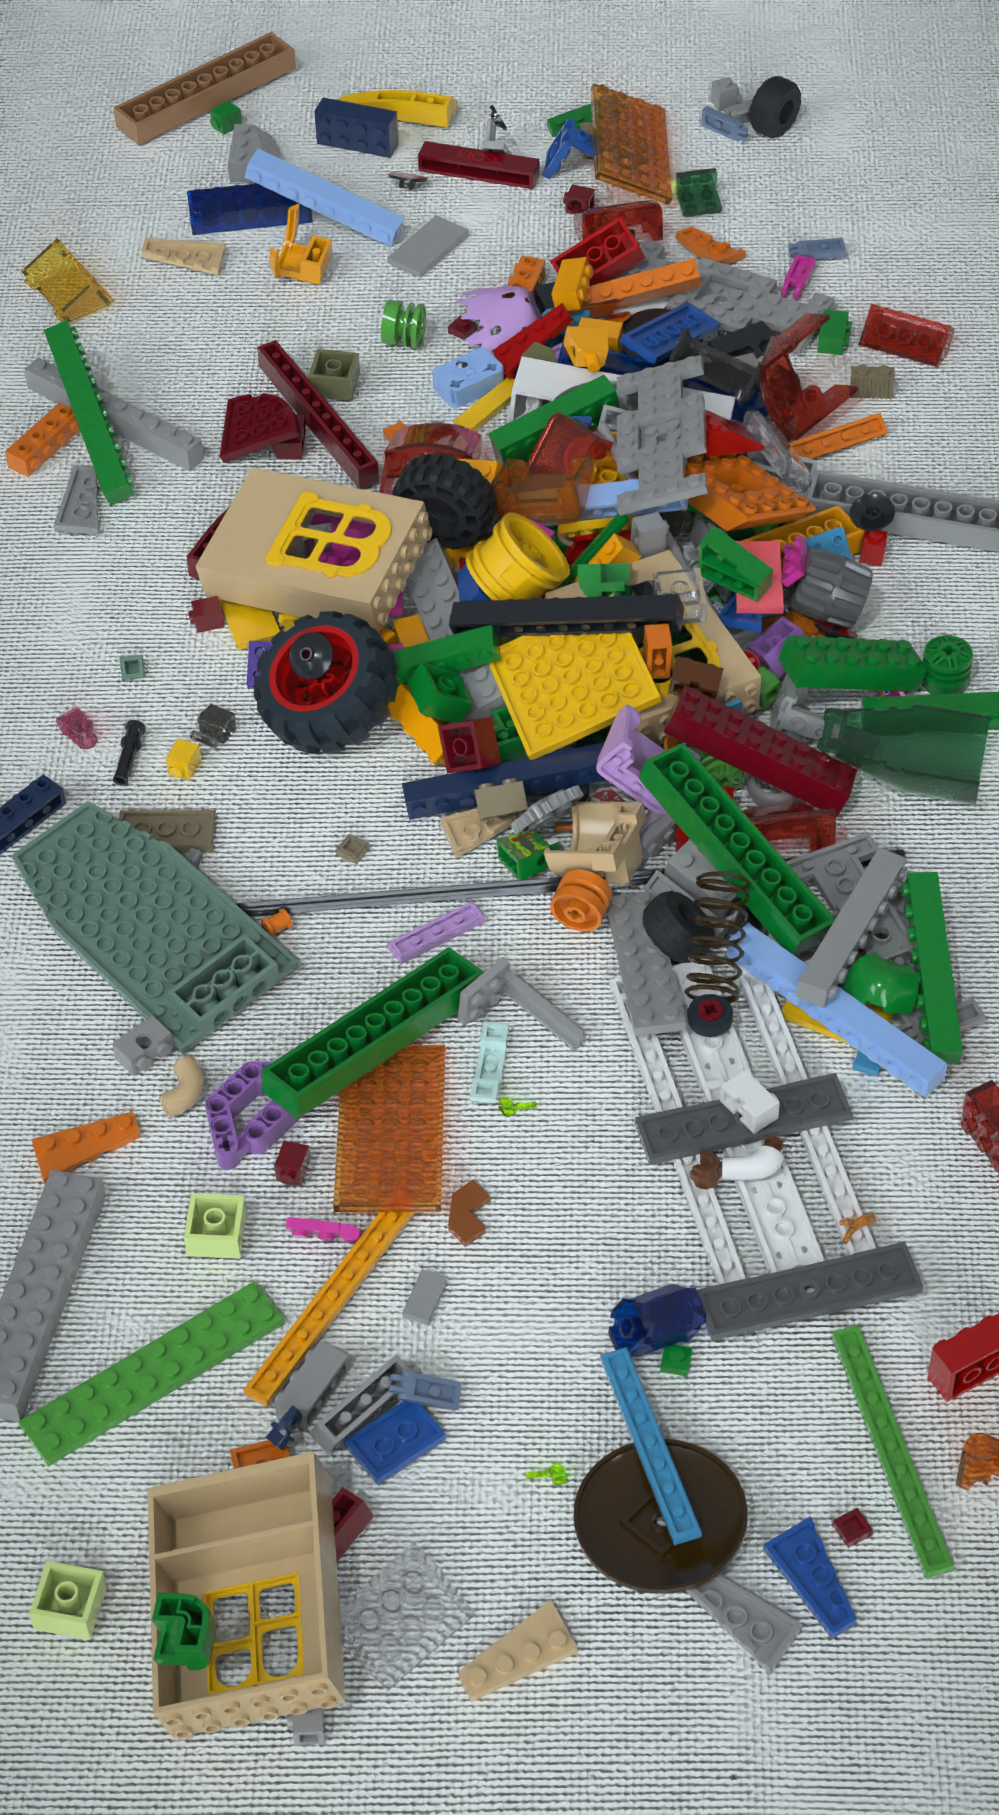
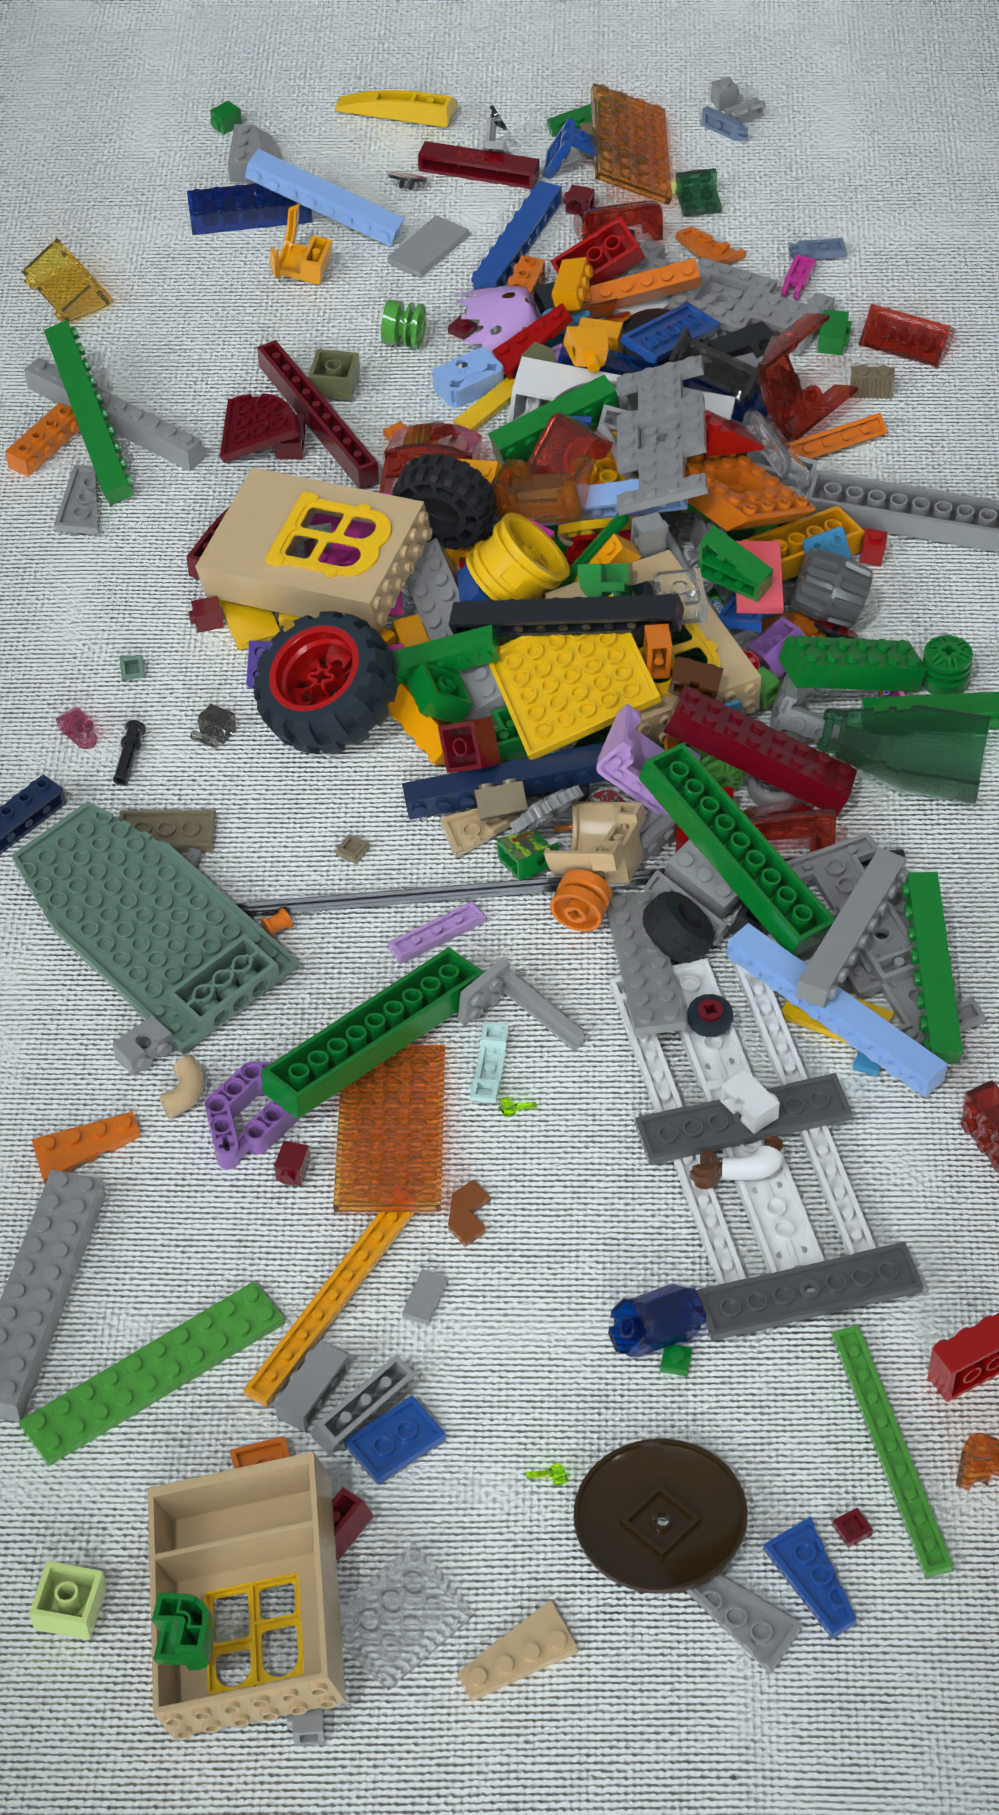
medium nougat brick [114,32,296,145] -> none
tan wing [141,238,226,276] -> none
yellow brick [166,739,202,780] -> none
yellowish green brick [184,1193,247,1259] -> none
dark blue piece [266,1405,303,1451] -> none
dark pink hinge [285,1217,362,1244] -> none
black dish [289,632,334,680] -> none
dark blue brick [314,97,399,158] -> none
sand blue hinge [389,1371,462,1411] -> none
dark azure tile [600,1347,702,1545] -> none
dark brown piece [684,871,751,1003] -> none
black tyre [749,76,802,138] -> none
dark pink hinge [781,535,808,587] -> none
clear orange bar [839,1212,876,1244] -> none
green brick [843,952,918,1013] -> none
black dish [850,494,895,531] -> none
none -> blue brick [471,181,562,290]

